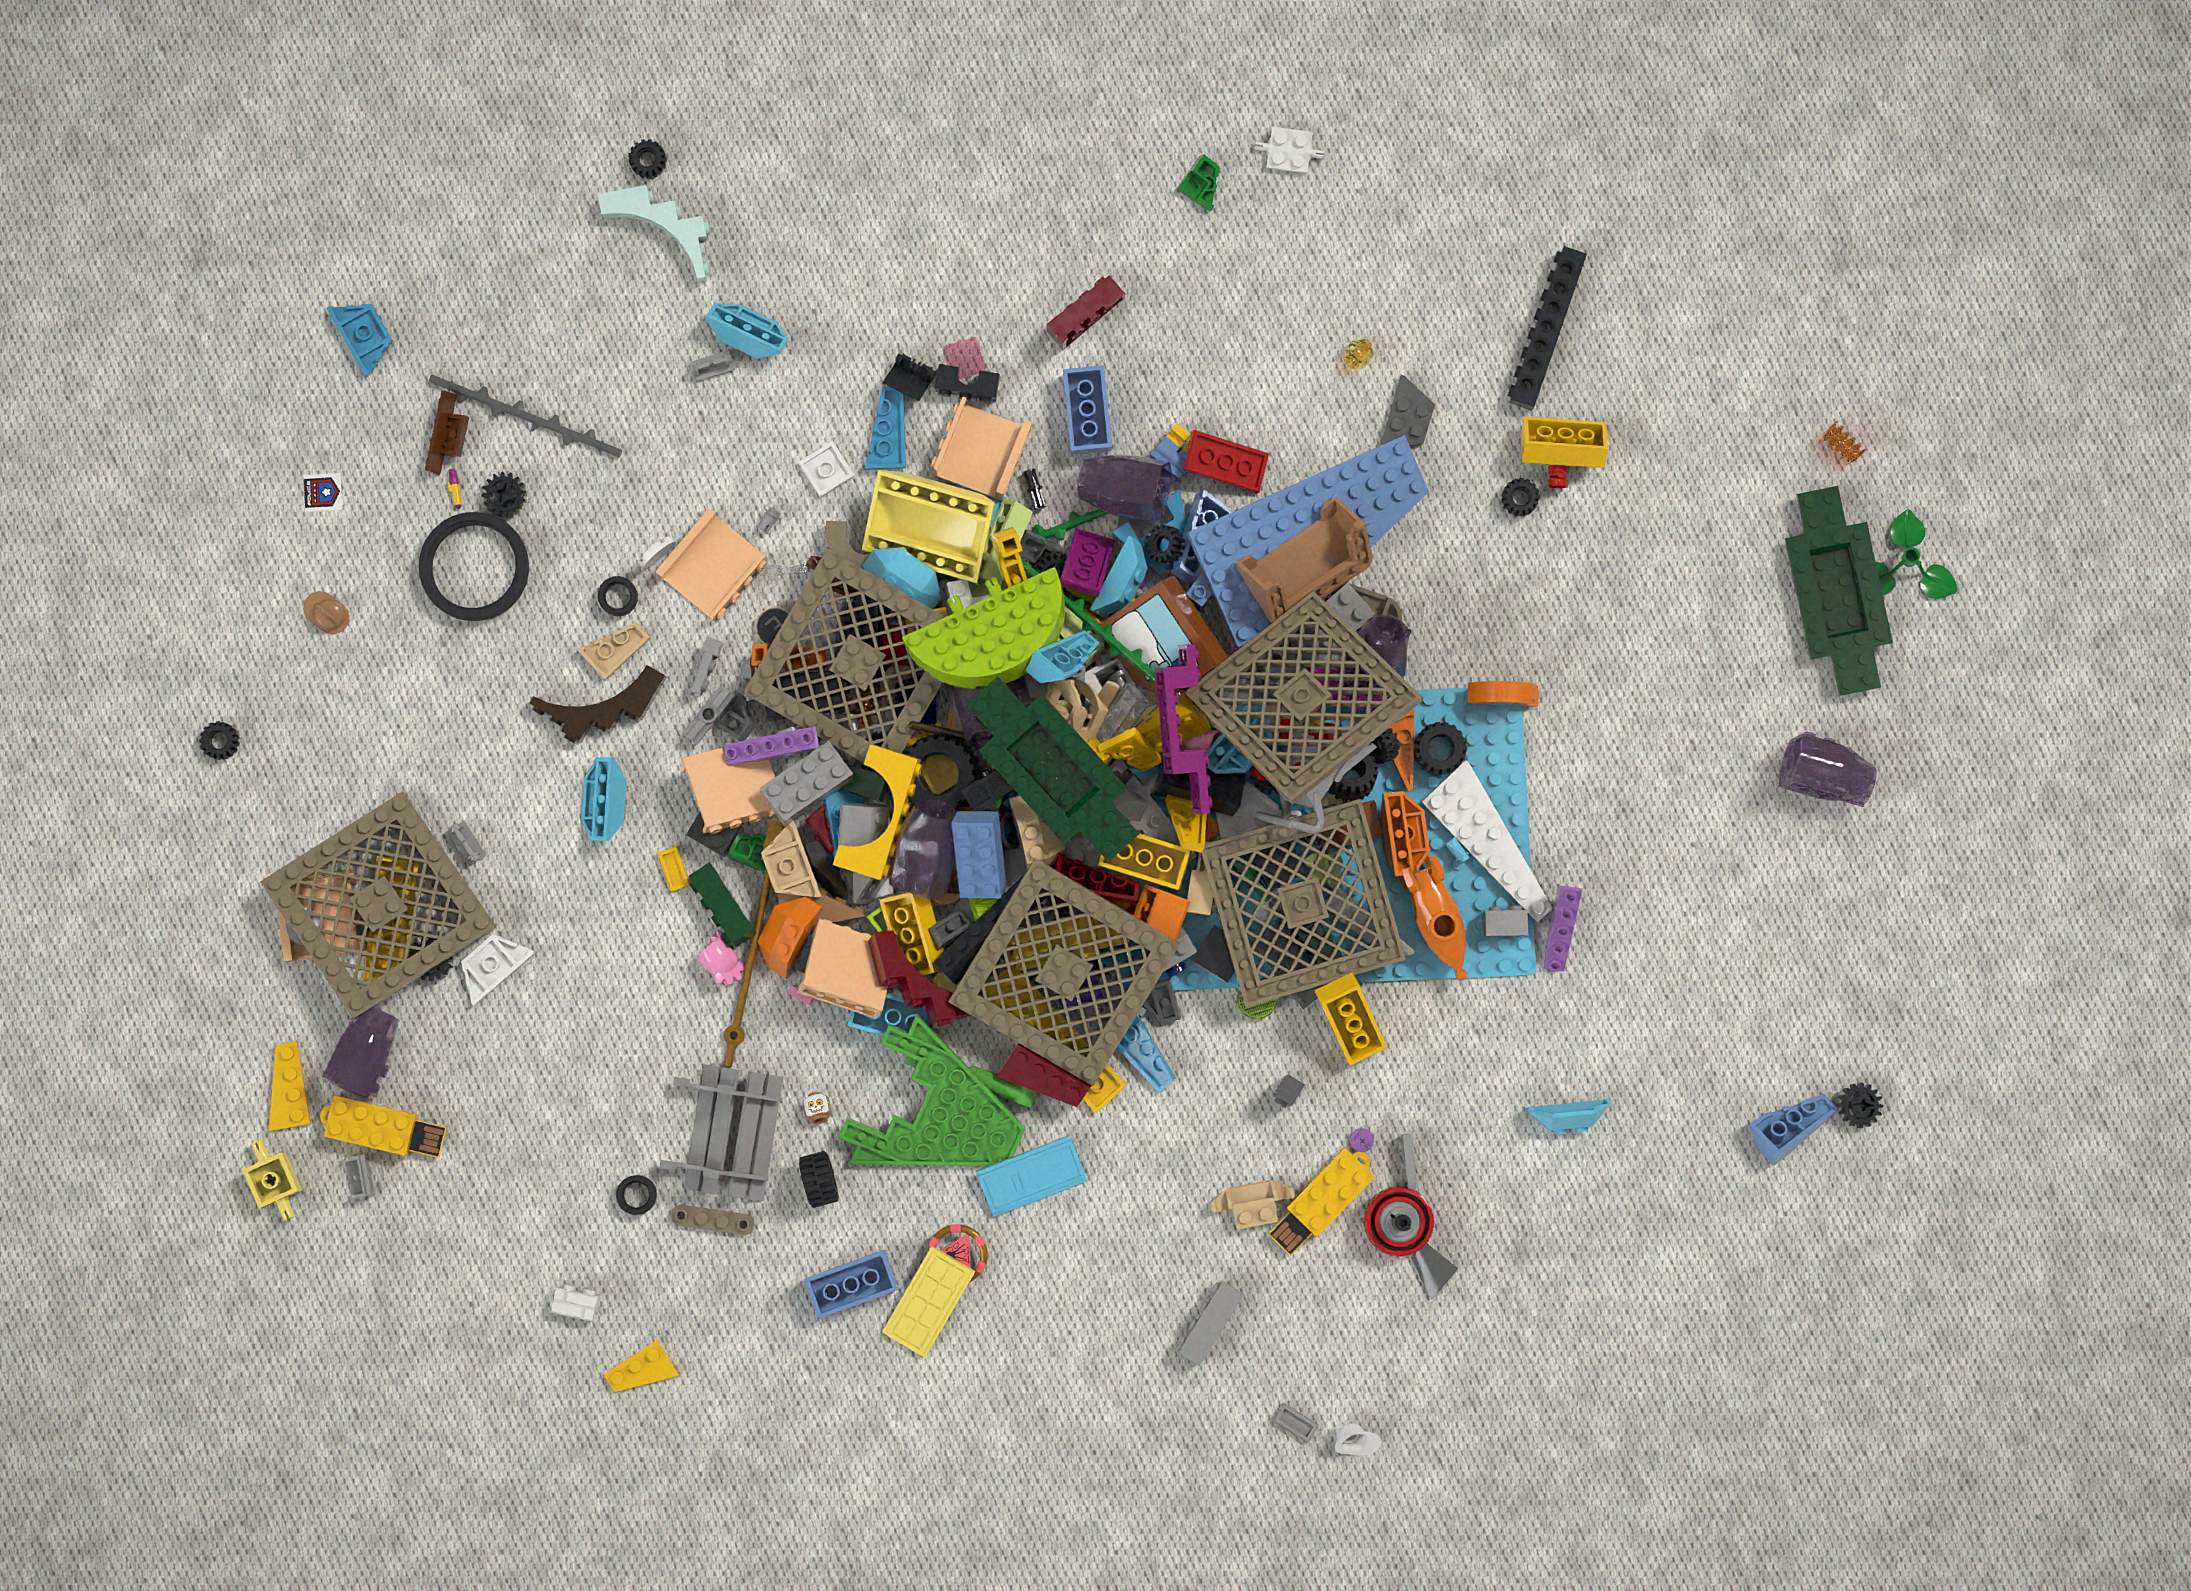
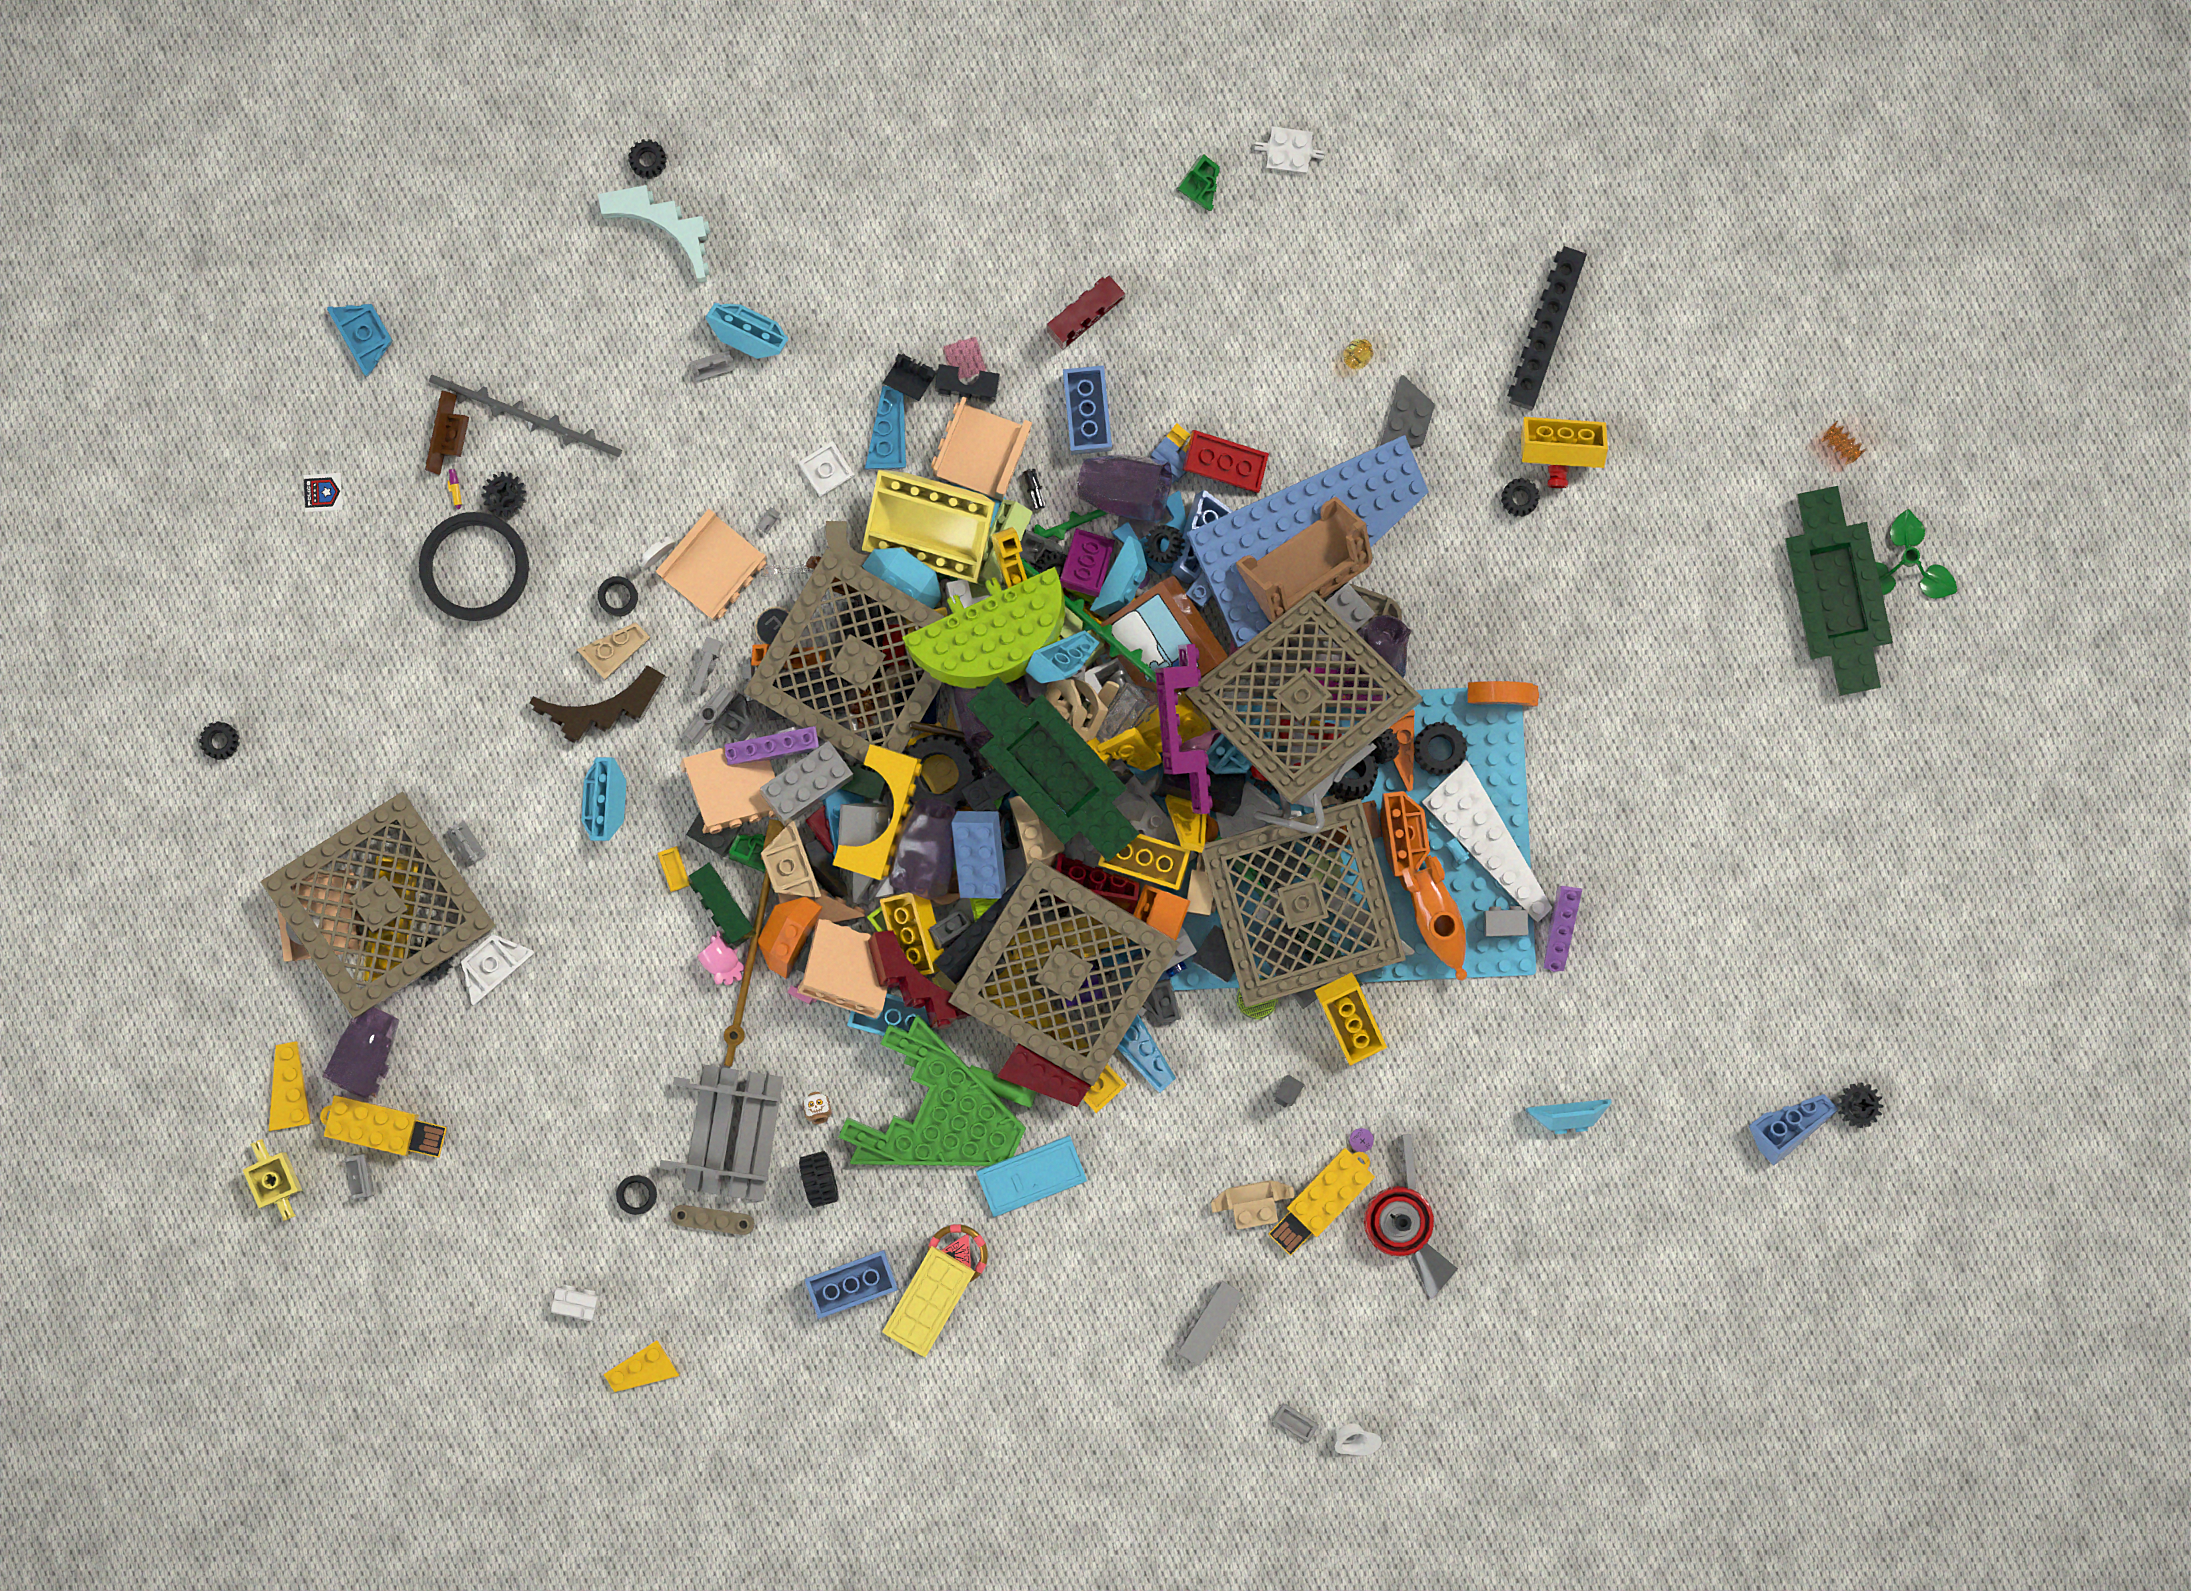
medium nougat piece [303,591,349,634] -> none
clear purple animal [1778,732,1877,807] -> none

